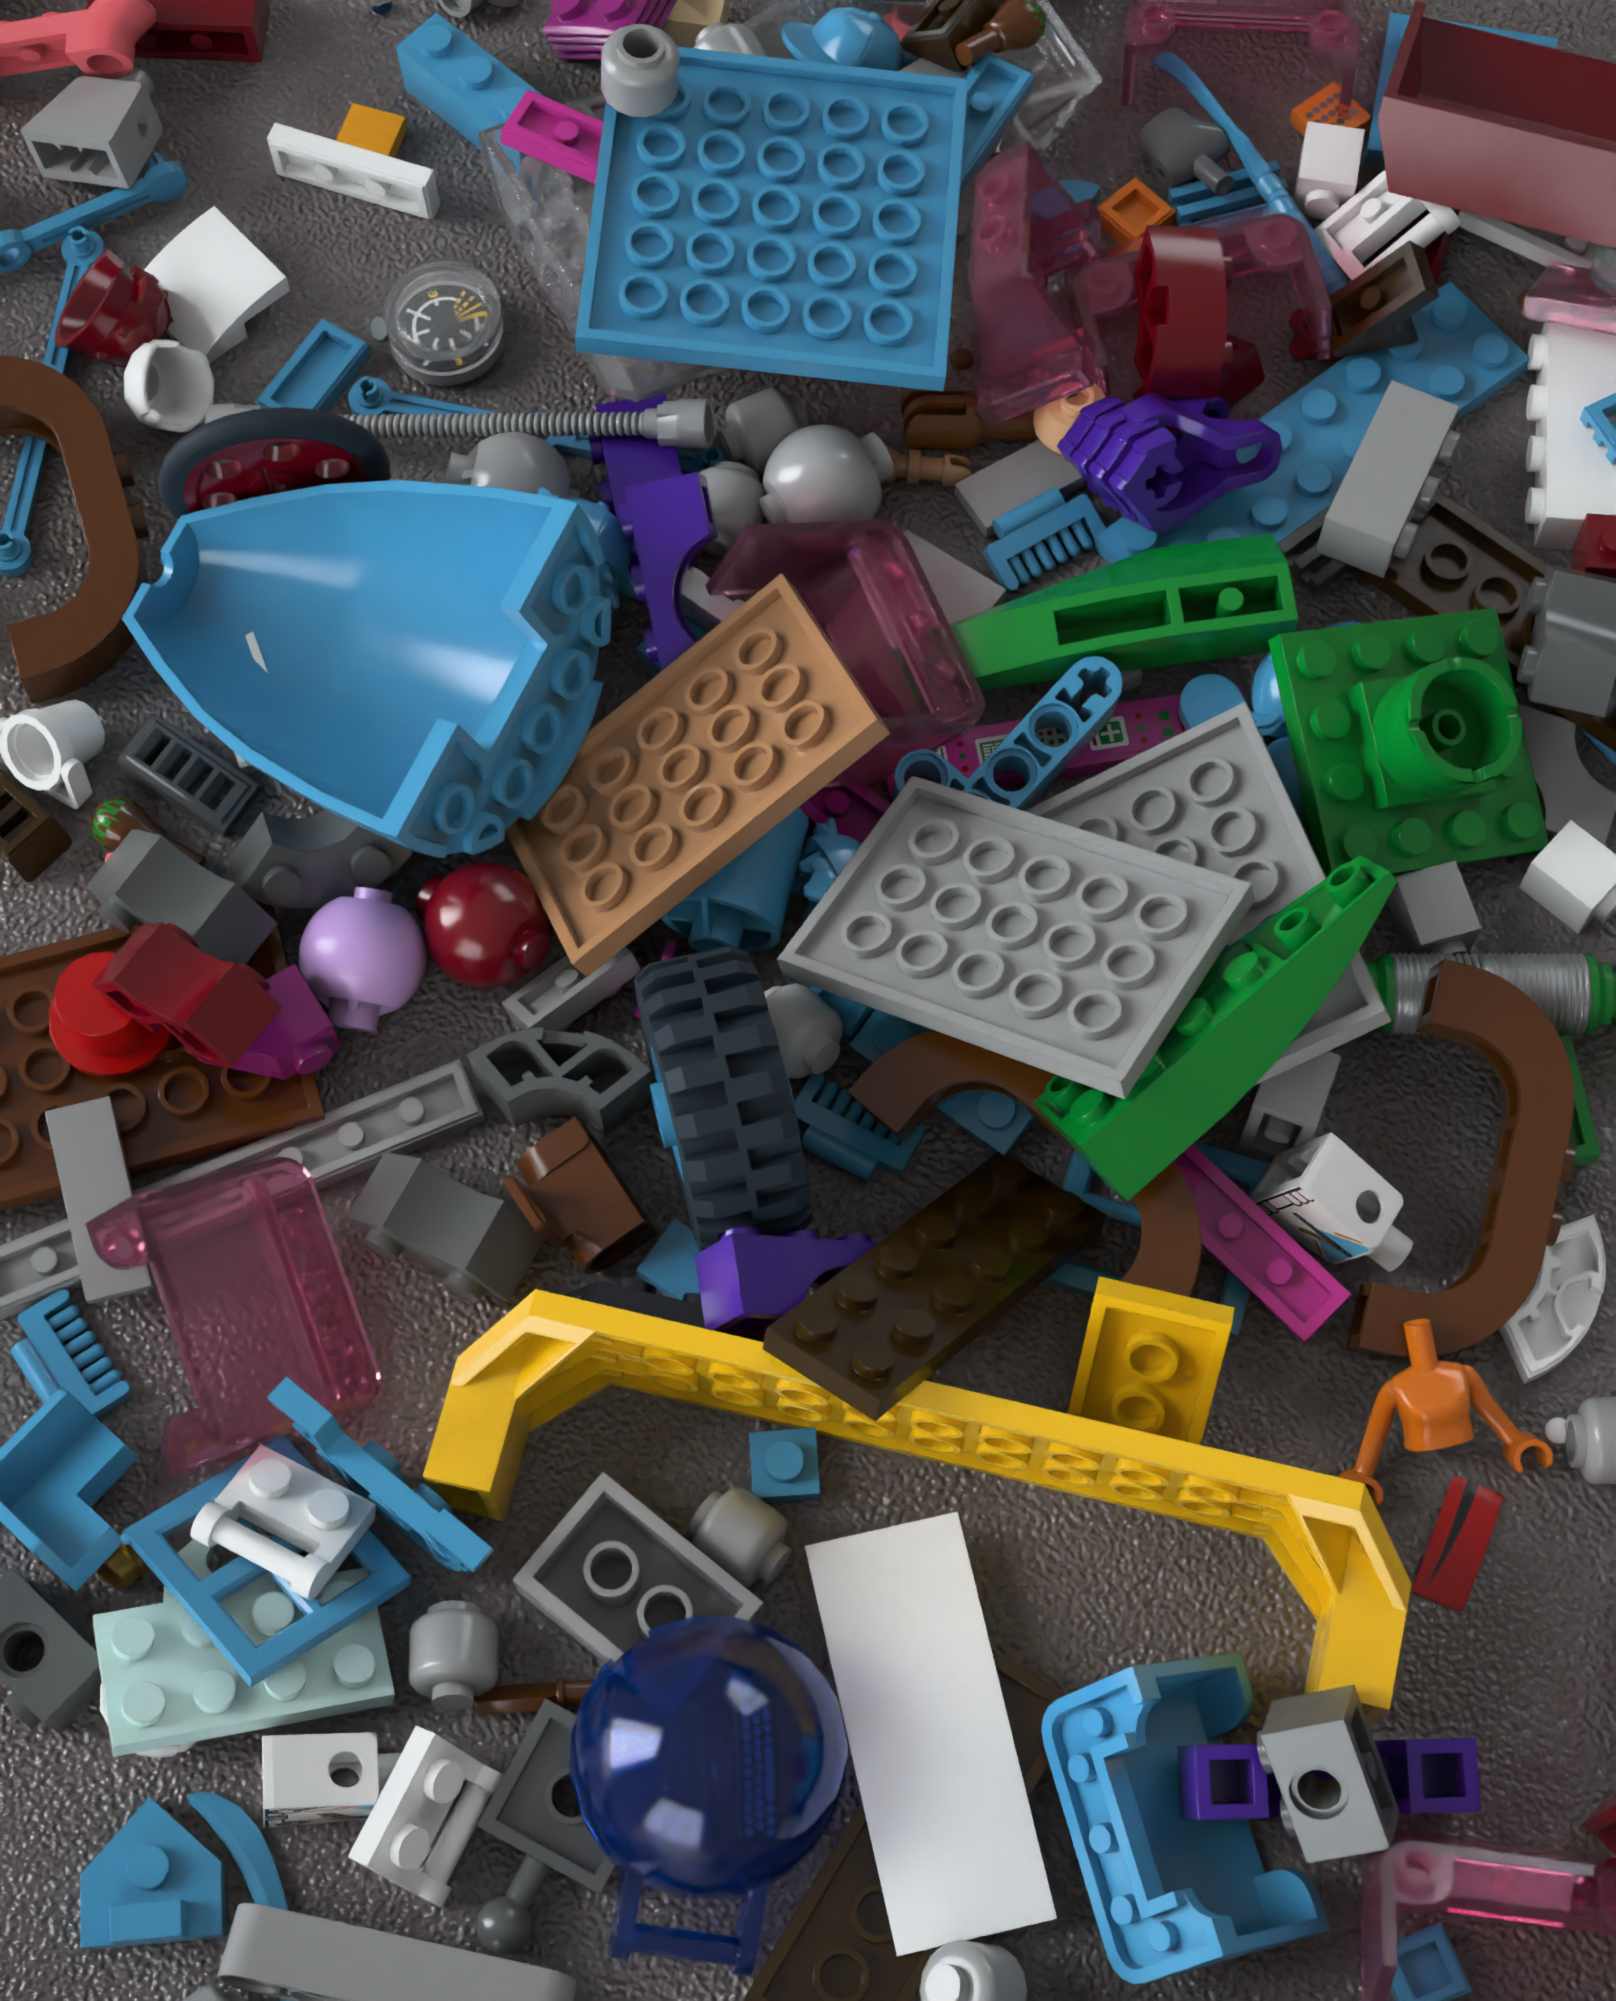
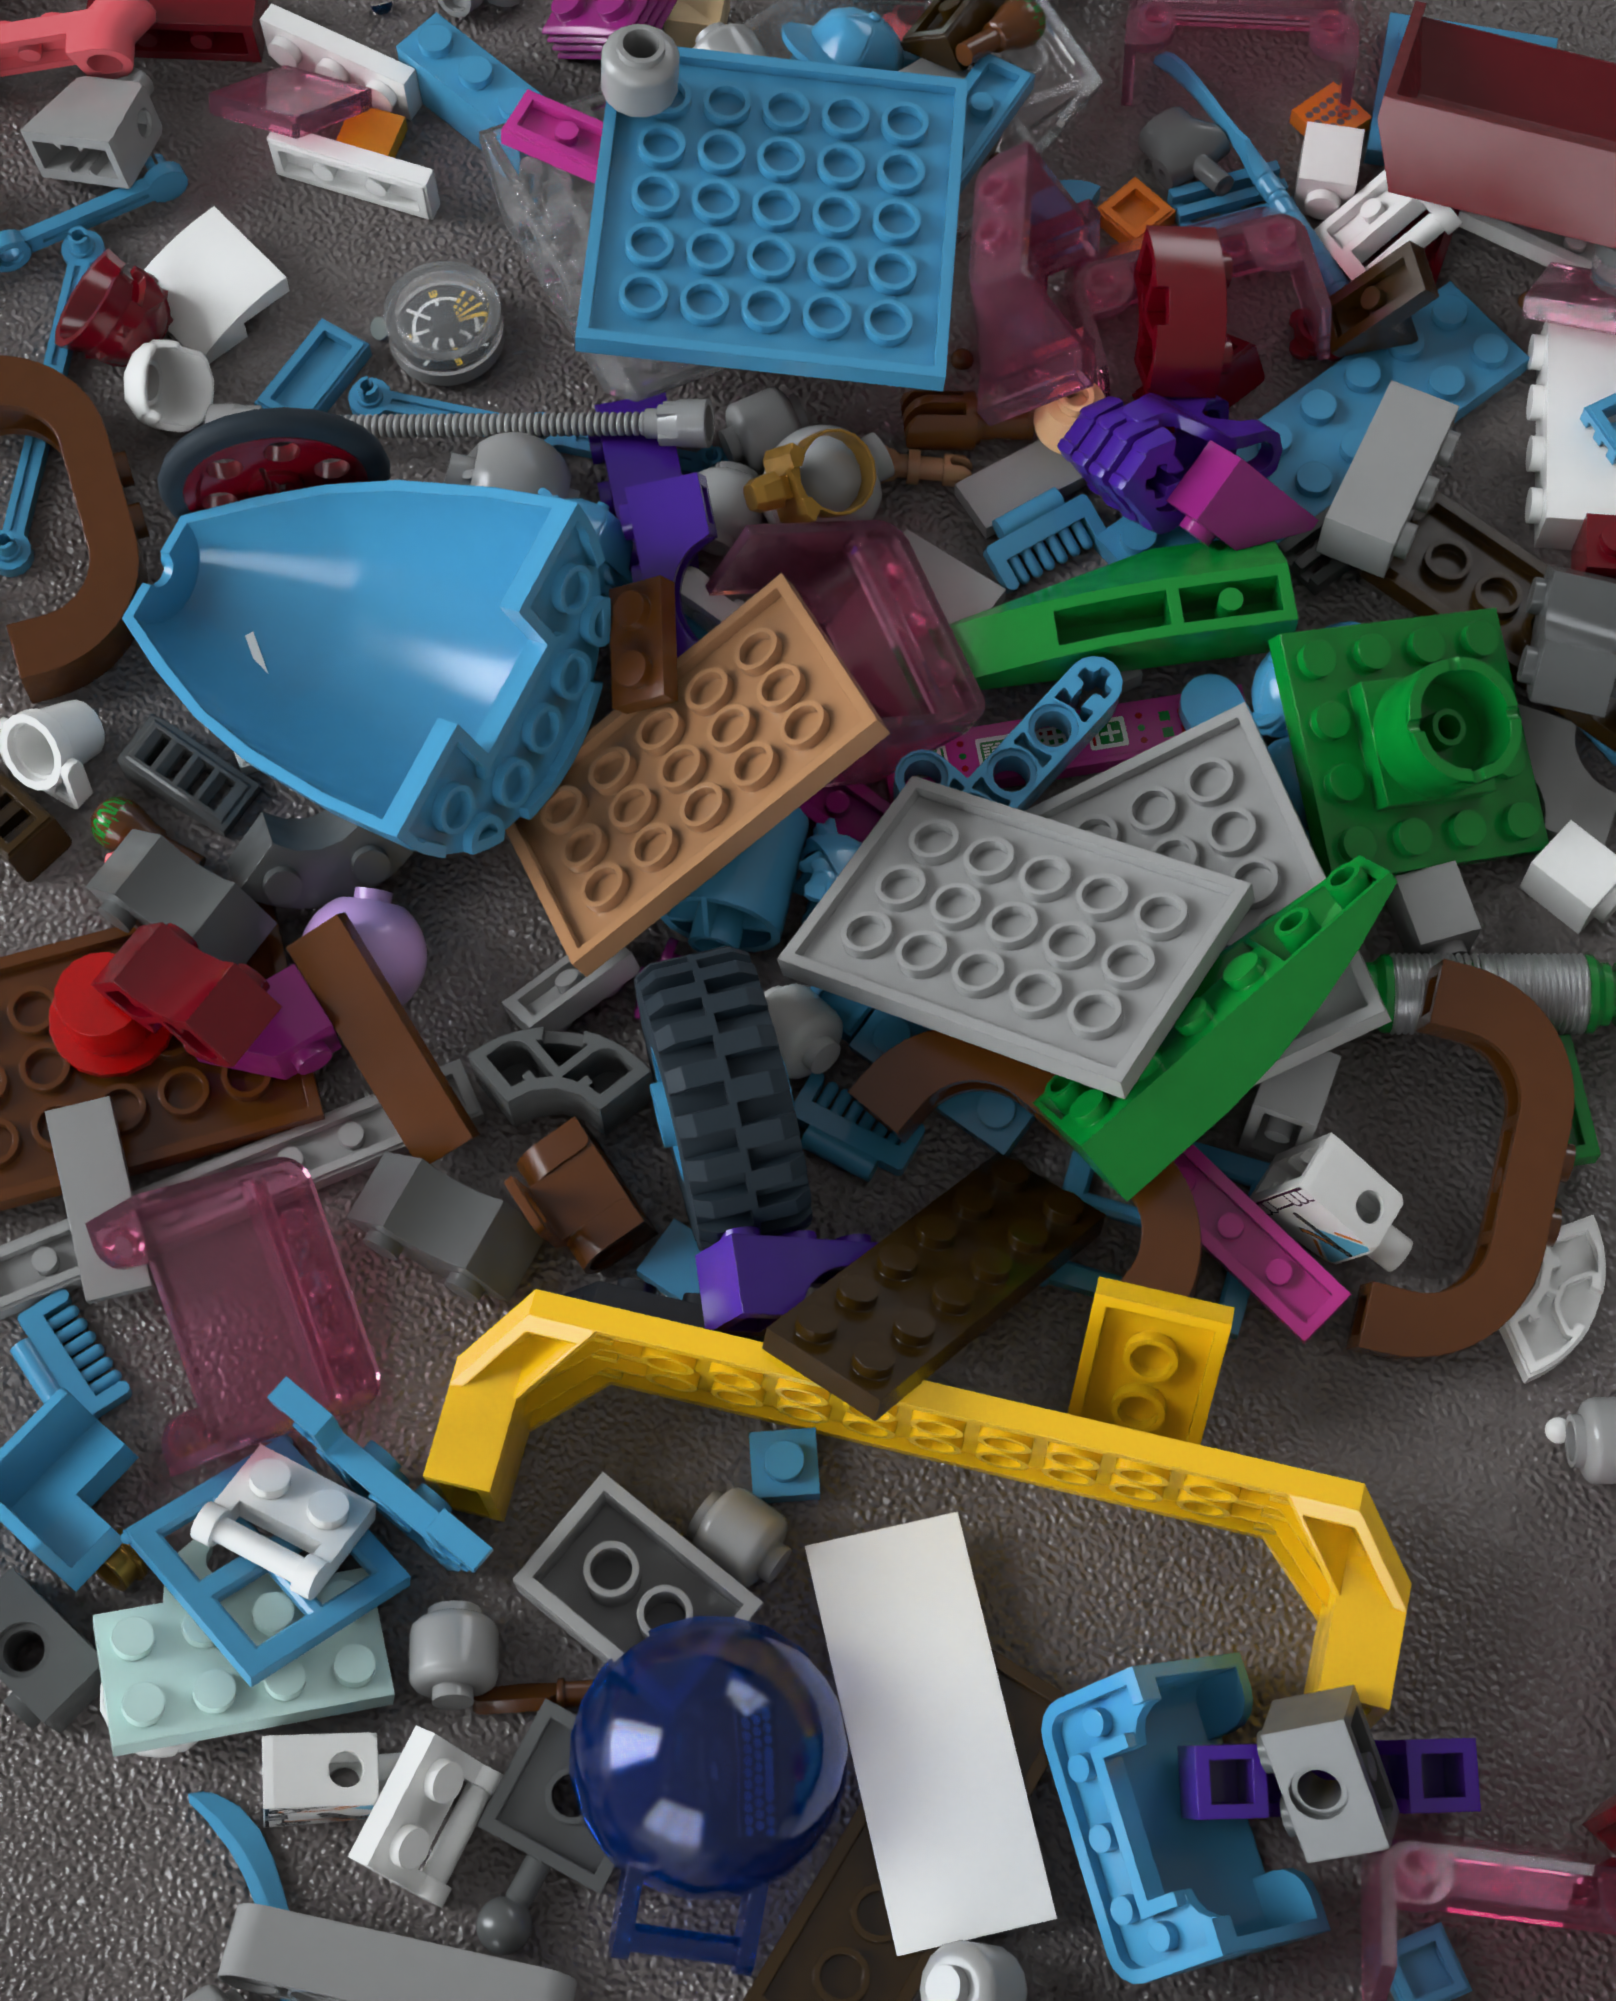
dark azure plate [80,1797,227,1950] -> none
dark red brick [416,862,550,989] -> none
orange piece [1338,1318,1553,1506] -> none
red sticker [1412,1476,1503,1612] -> none
none -> clear pink tile [208,65,372,139]
none -> white plate [259,3,423,121]
none -> reddish brown tile [286,912,480,1164]
none -> reddish brown plate [609,575,678,714]
none -> pearl gold piece [743,429,877,528]
none -> magenta slope [1166,440,1319,551]

